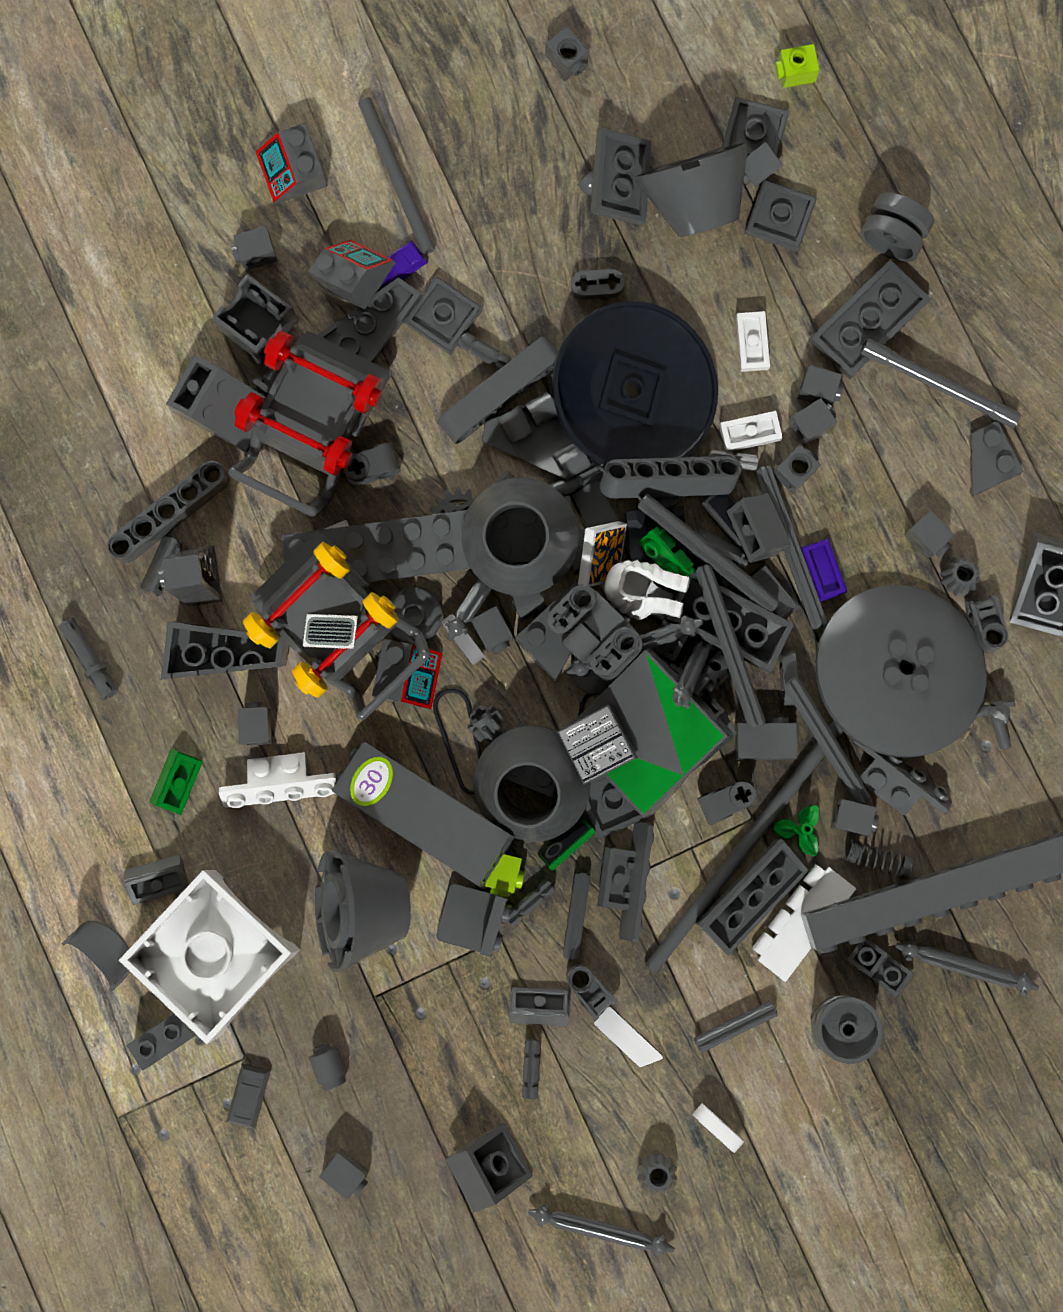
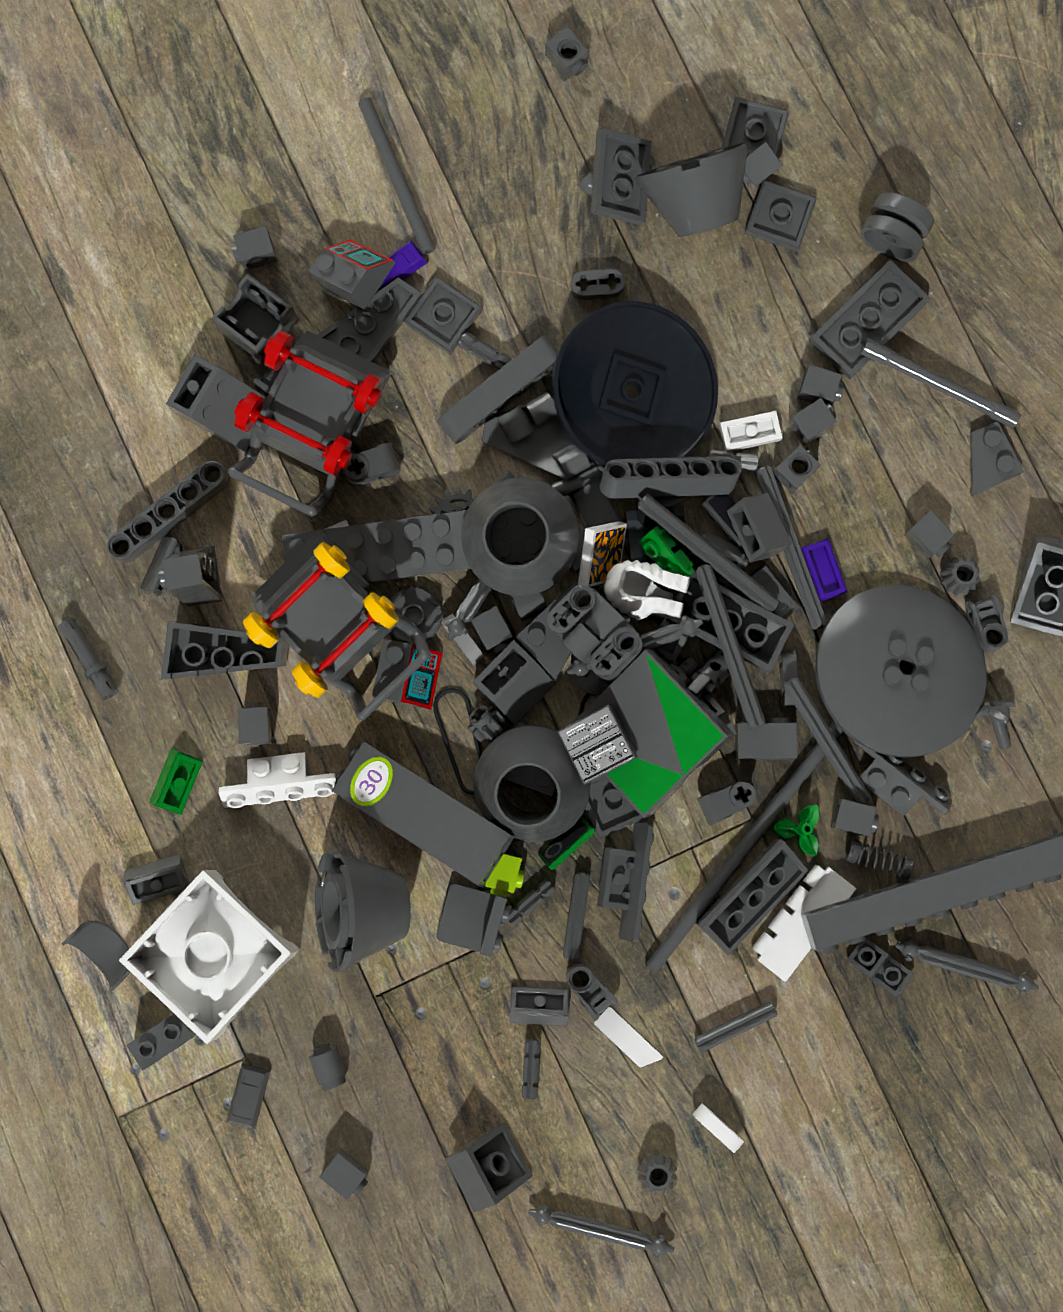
dark grey slope [256,123,327,205] -> none
sticker [303,614,358,649] -> none
dark grey wheel [672,637,714,709] -> none
white plate [736,311,770,372] -> none
lime brick [774,44,820,88] -> none
dark grey wheel [811,994,883,1064] -> none
none -> dark grey slope [473,640,555,725]

